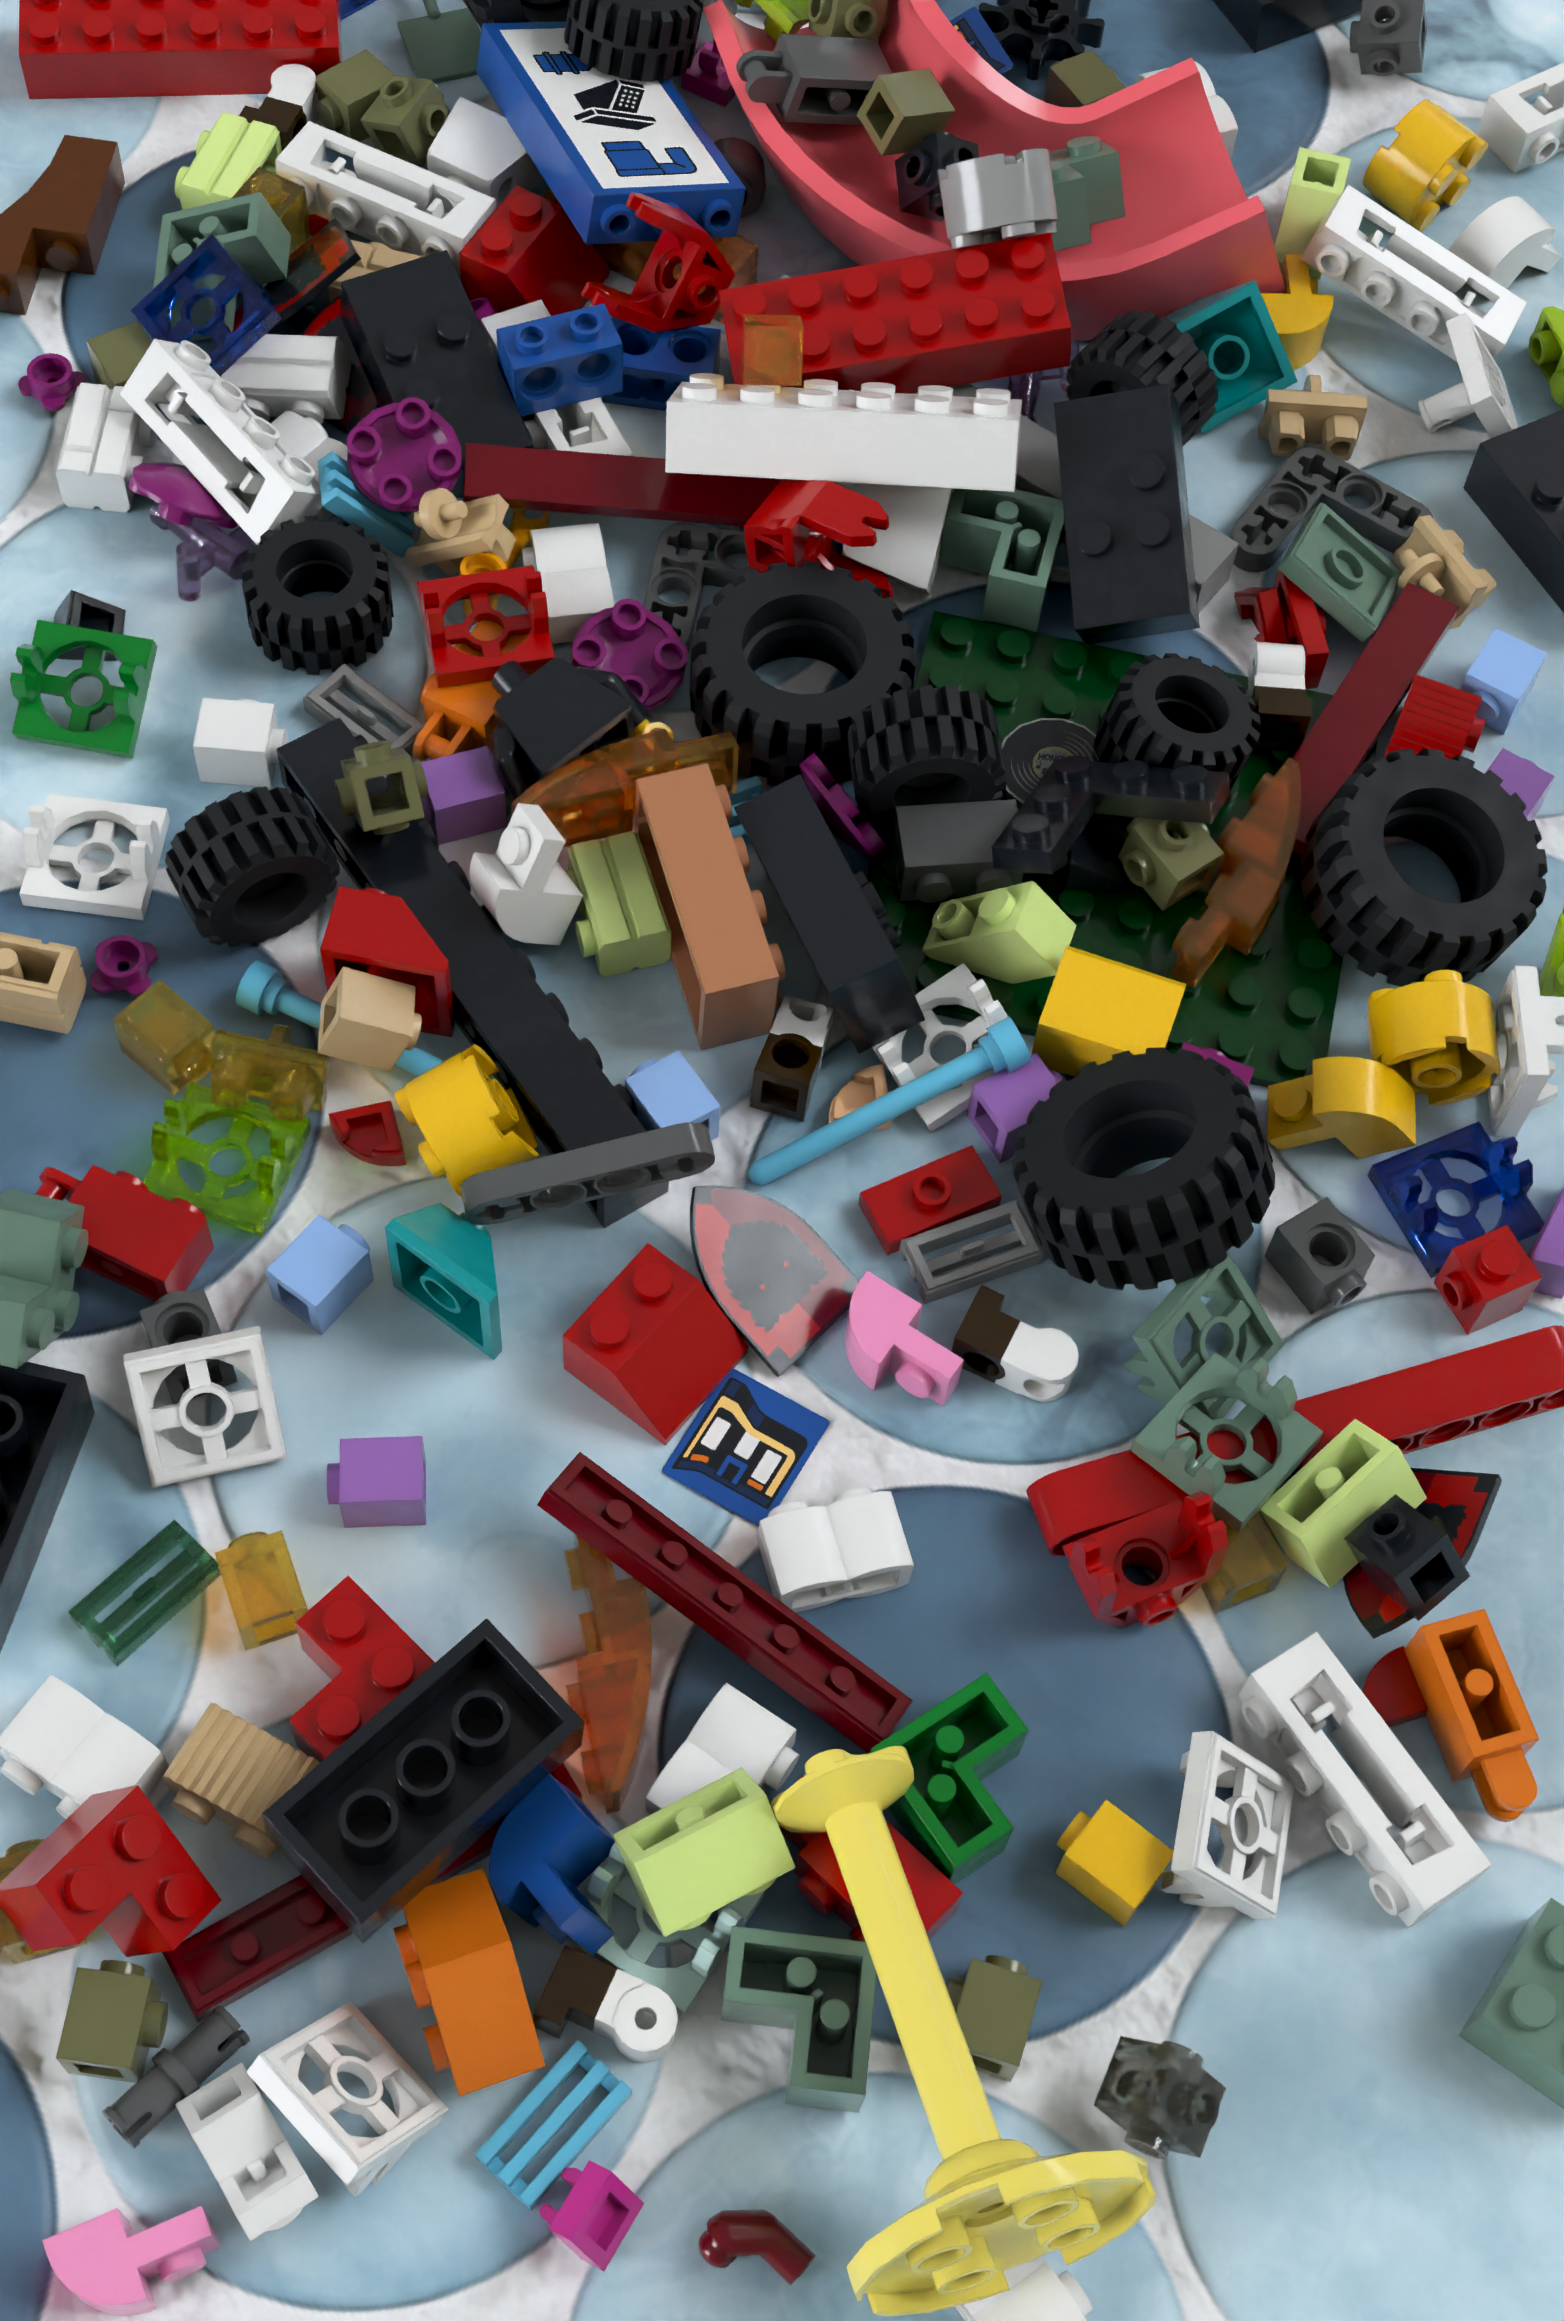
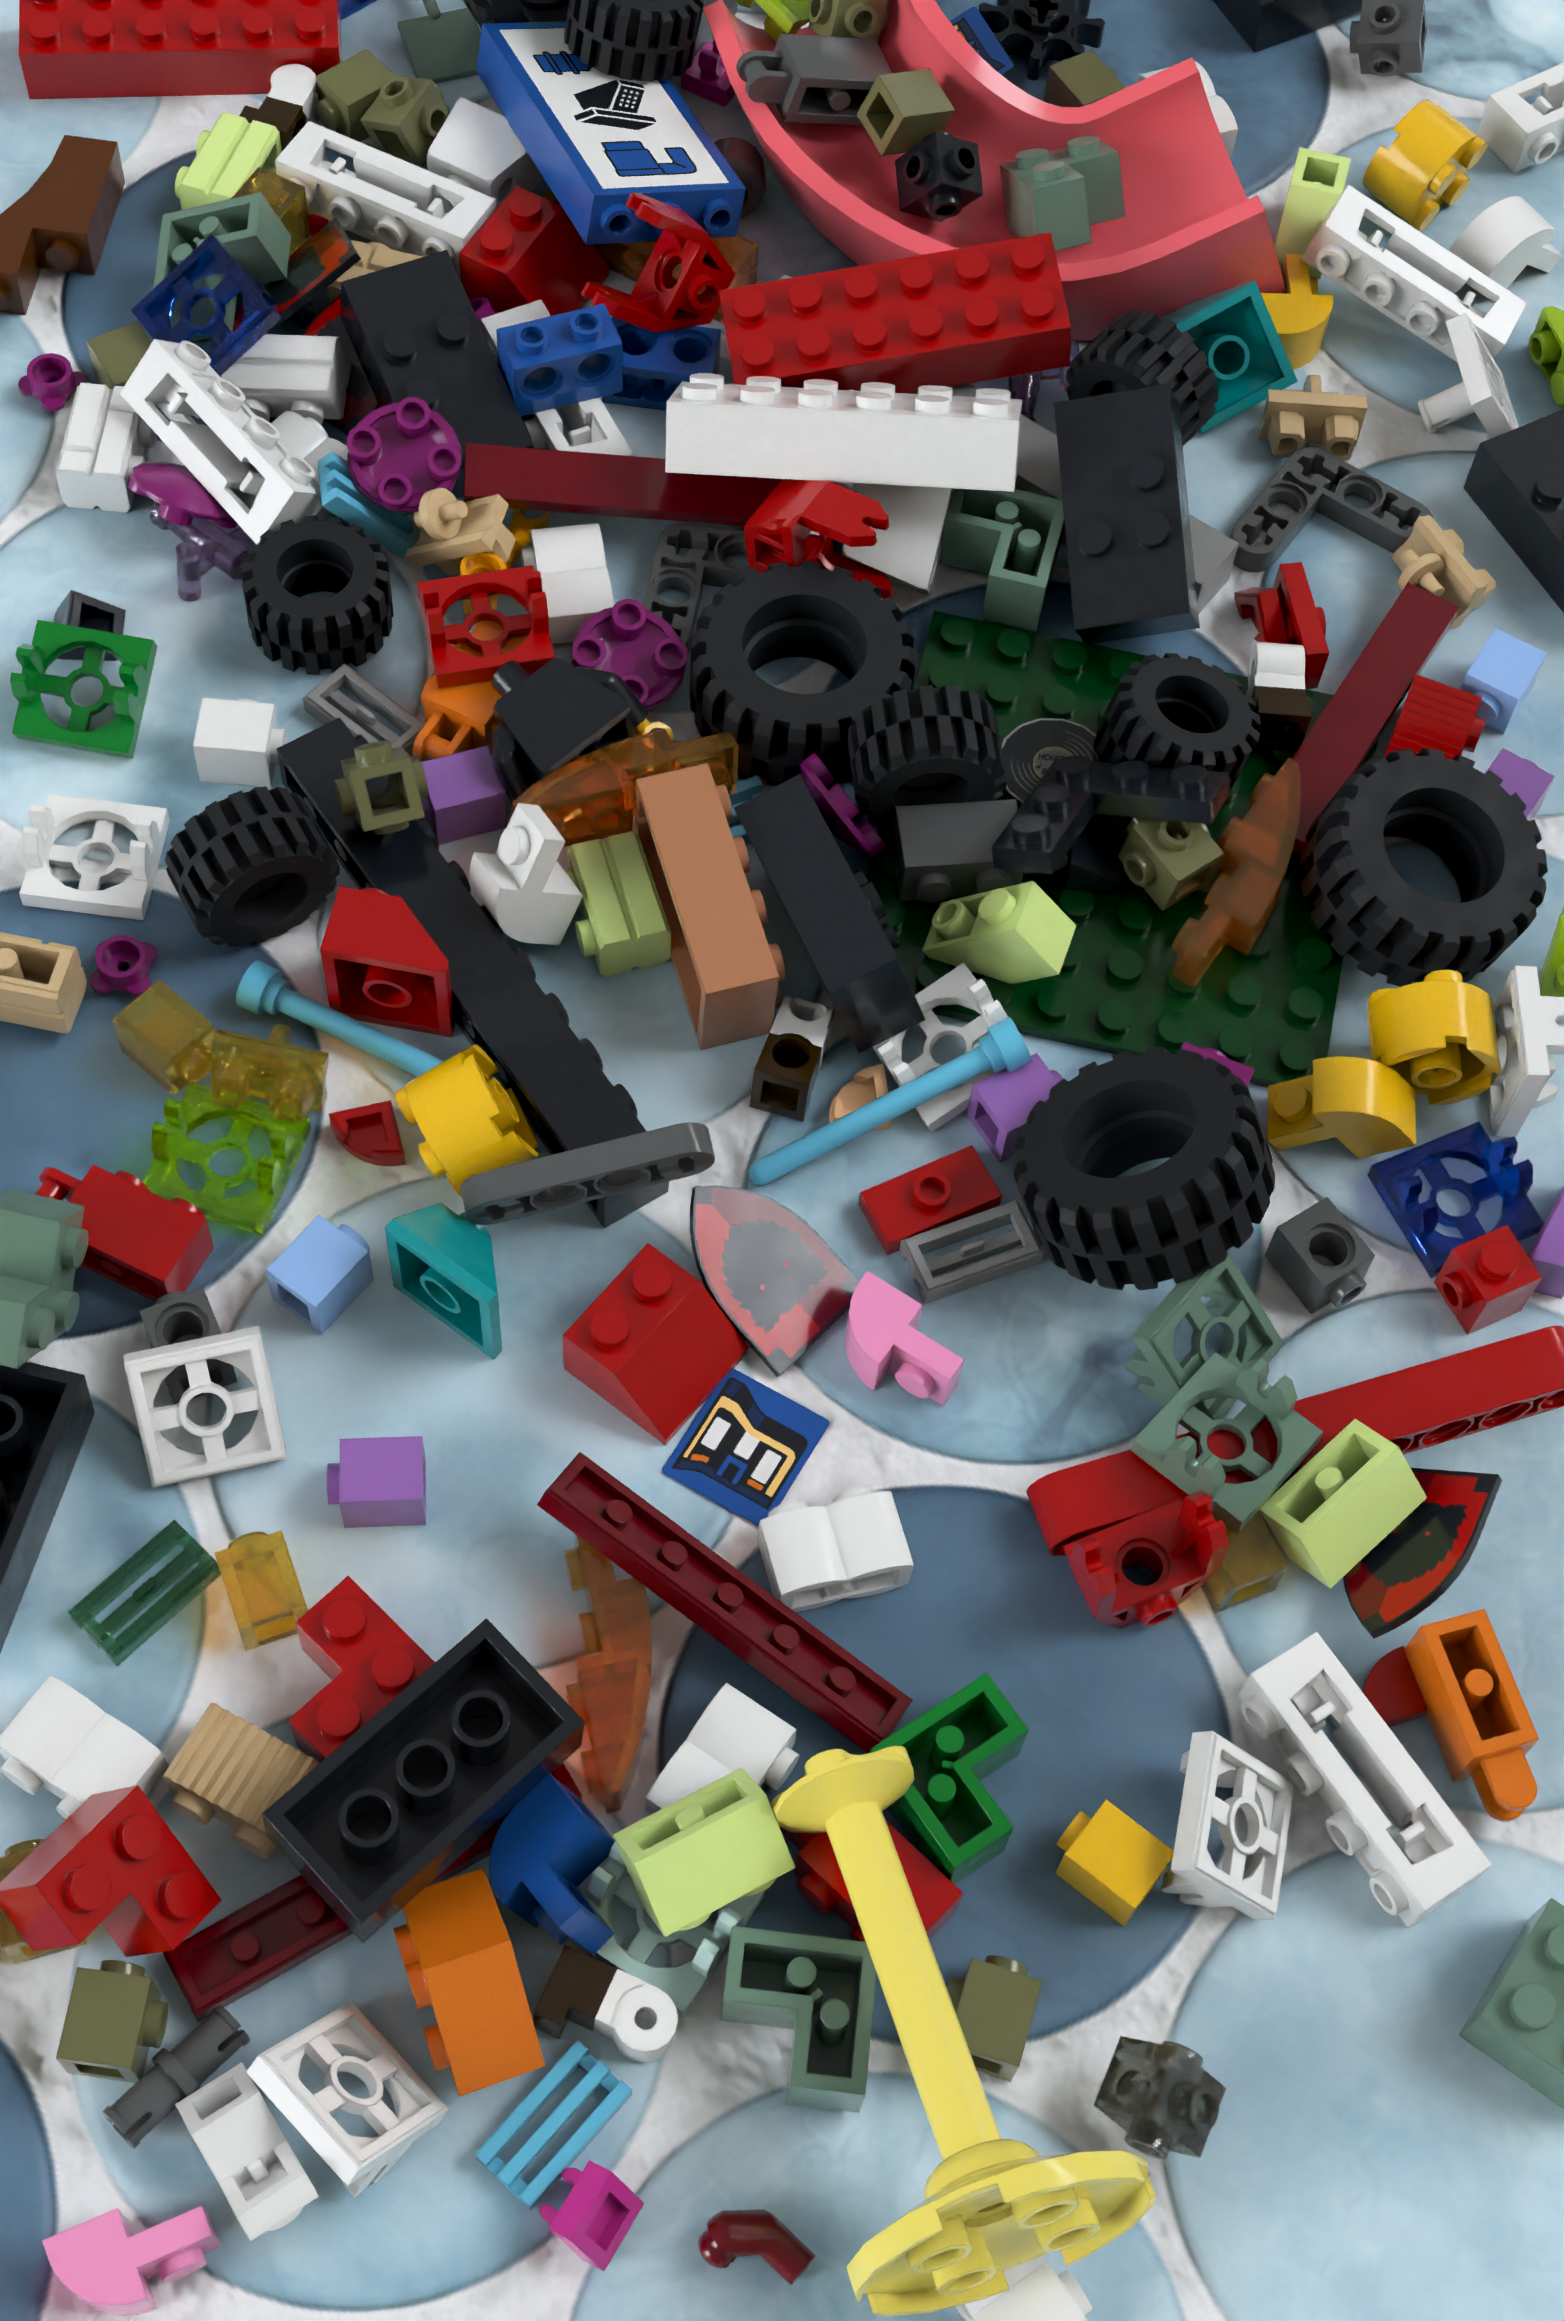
tan brick [318,967,422,1072] -> none
light blue brick [625,1050,720,1141] -> none
clear yellow brick [741,314,804,386] -> none
light grey brick [937,149,1058,250] -> none
leg [951,1285,1079,1402] -> none
yellow slope [1031,946,1187,1077] -> none
sand green tile [1277,502,1402,643] -> none
black brick [1344,1494,1470,1621] -> none

